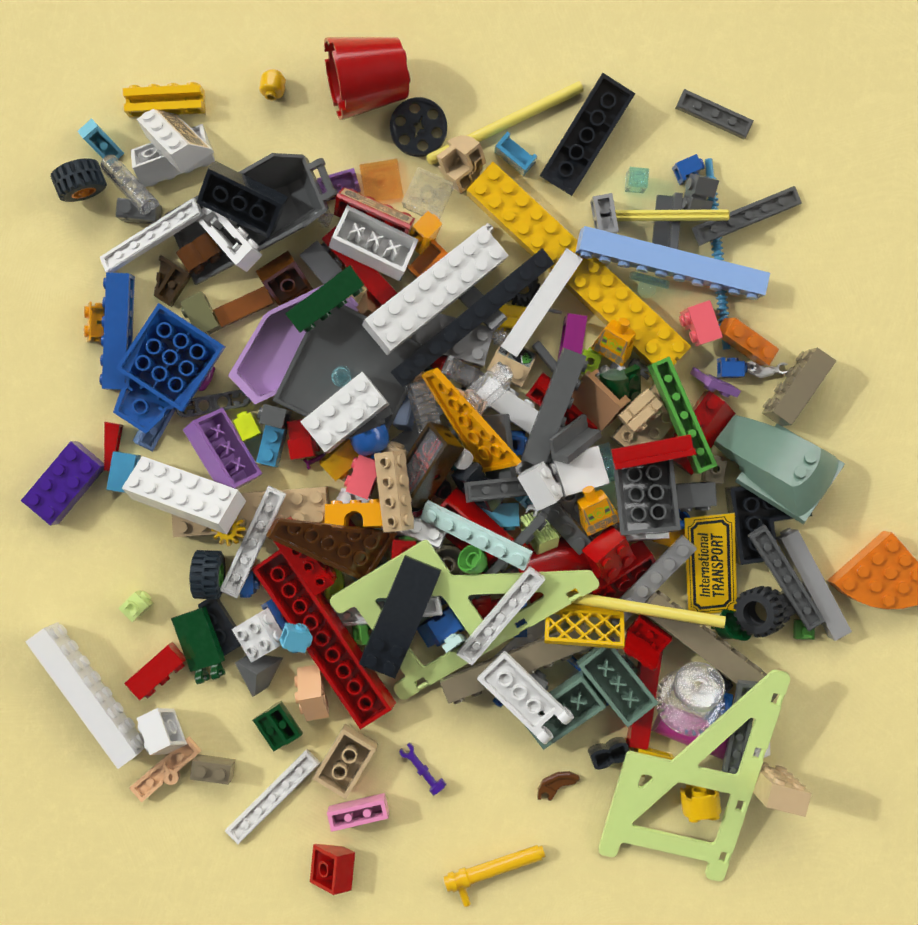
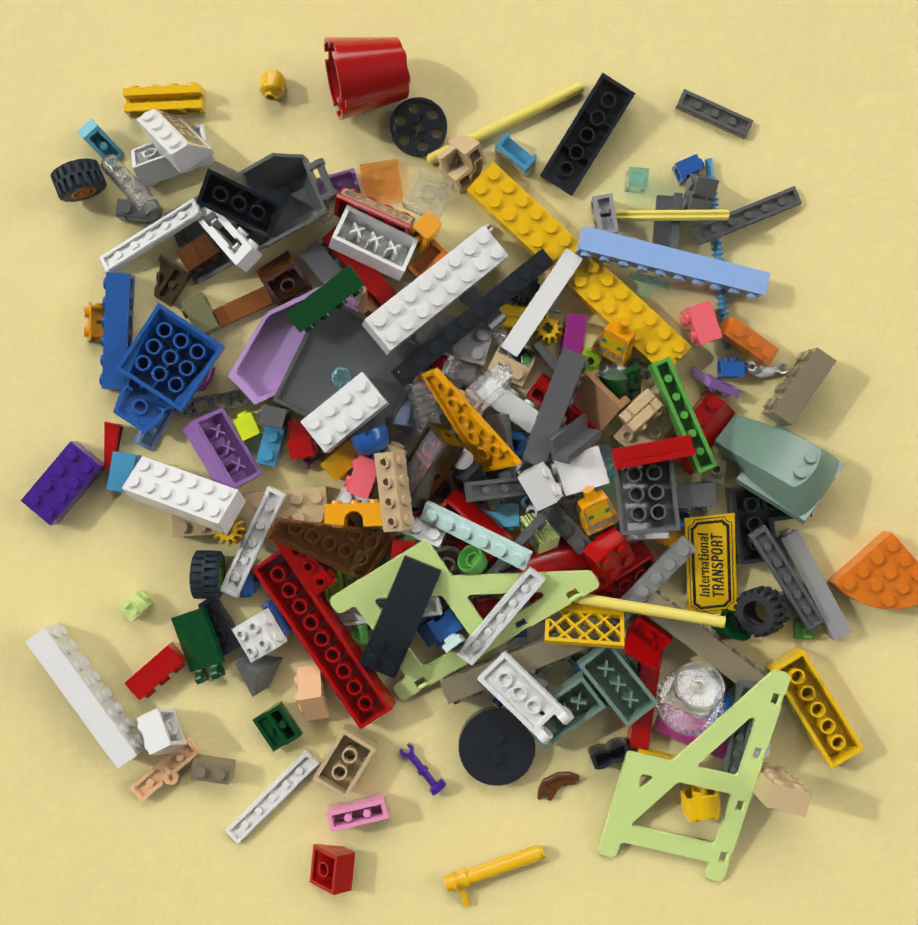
medium azure brick [279,622,312,653] -> none
none -> black brick [459,706,535,786]
none -> yellow gear [534,313,564,346]
none -> yellow brick [765,646,865,769]

